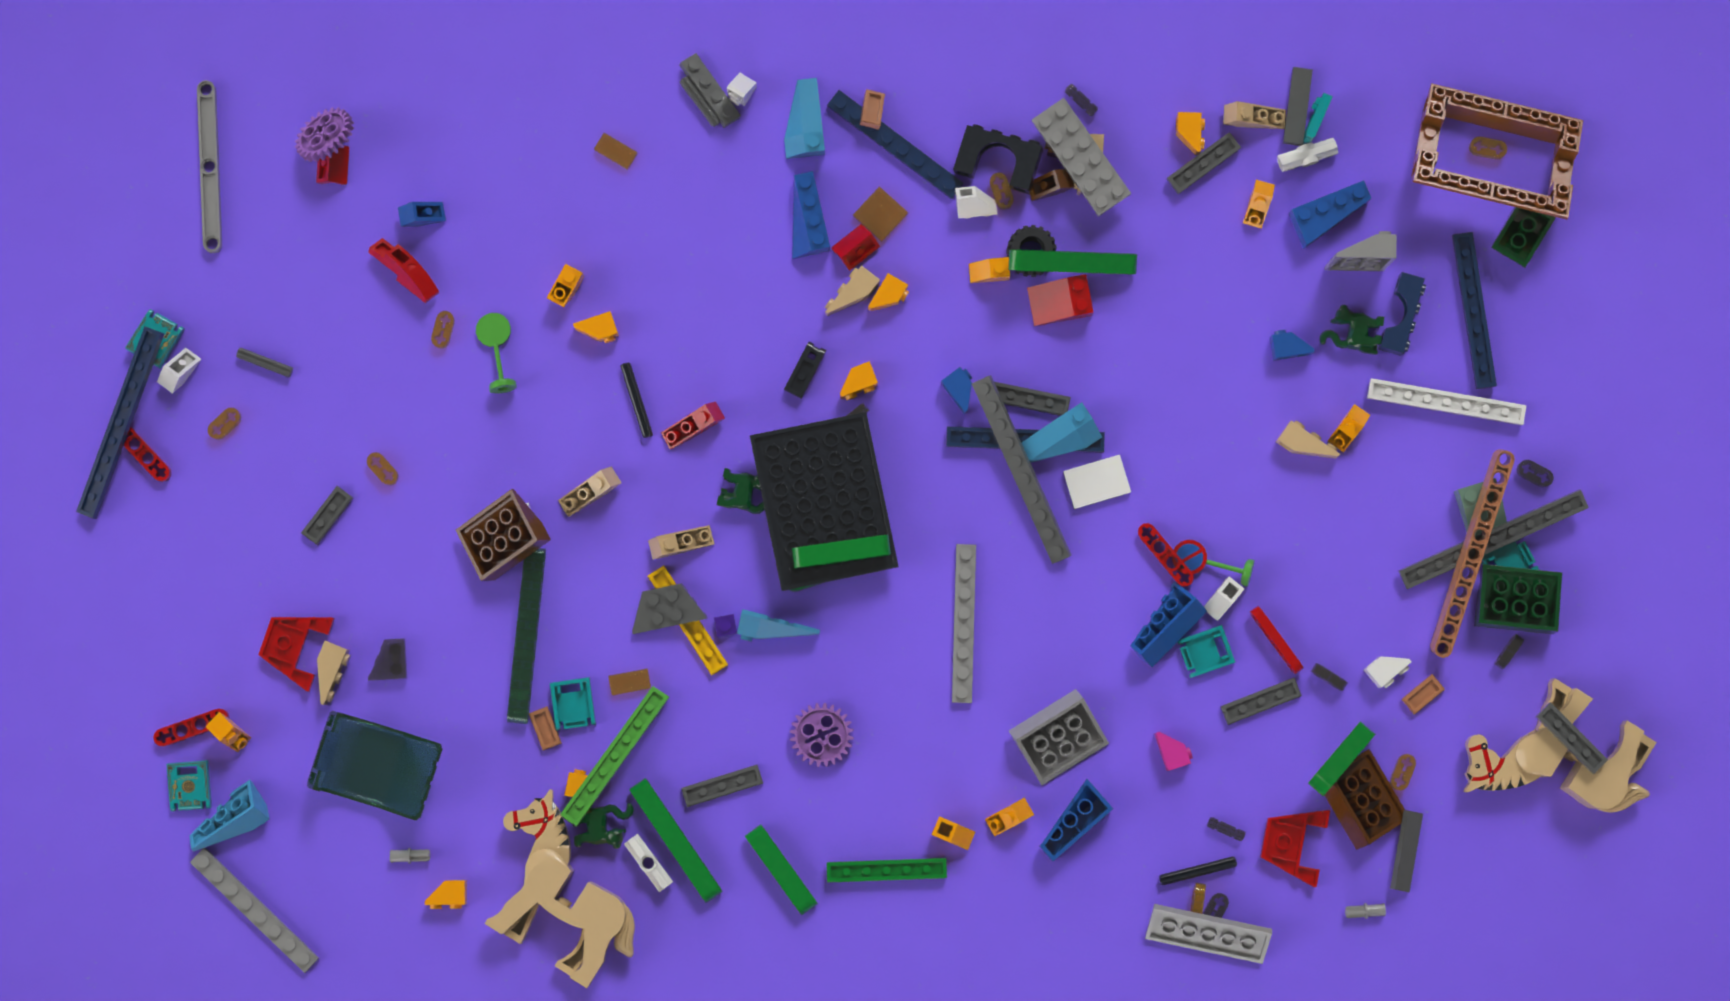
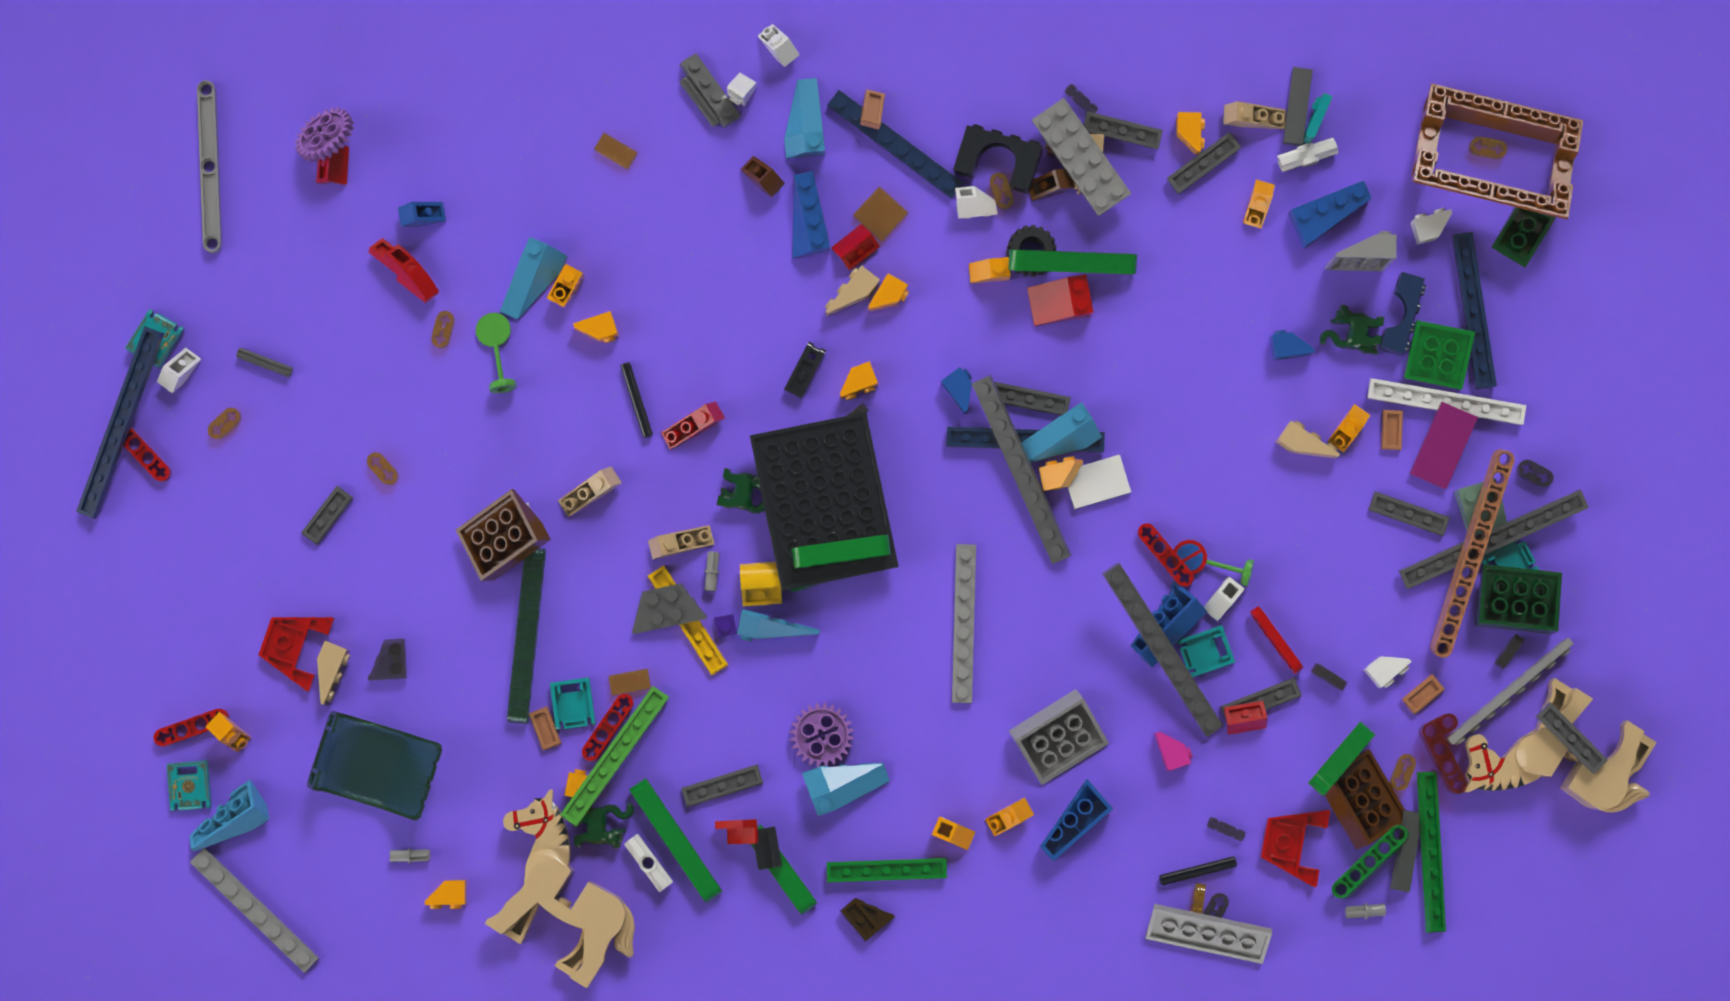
none -> dark azure wedge [500,237,568,319]
none -> red beam [582,694,634,761]
none -> light grey axle [704,551,720,591]
none -> red panel [715,819,758,845]
none -> reddish brown slope [740,156,785,197]
none -> yellow brick [740,562,782,606]
none -> black panel [754,826,782,870]
none -> white slope [758,24,800,67]
none -> dark azure wedge [802,762,890,816]
none -> dark brown wing [840,898,895,942]
none -> light orange slope [1039,456,1083,491]
none -> dark grey plate [1083,111,1163,150]
none -> dark grey plate [1102,563,1223,737]
none -> red panel [1224,701,1268,735]
none -> green beam [1332,825,1410,899]
none -> dark grey tile [1368,491,1450,537]
none -> nougat tile [1381,410,1403,450]
none -> green plate [1404,320,1475,390]
none -> magenta tile [1409,401,1478,489]
none -> white slope [1410,208,1452,245]
none -> green tile [1417,771,1446,933]
none -> clear red beam [1419,713,1467,794]
none -> light grey plate [1444,638,1574,746]

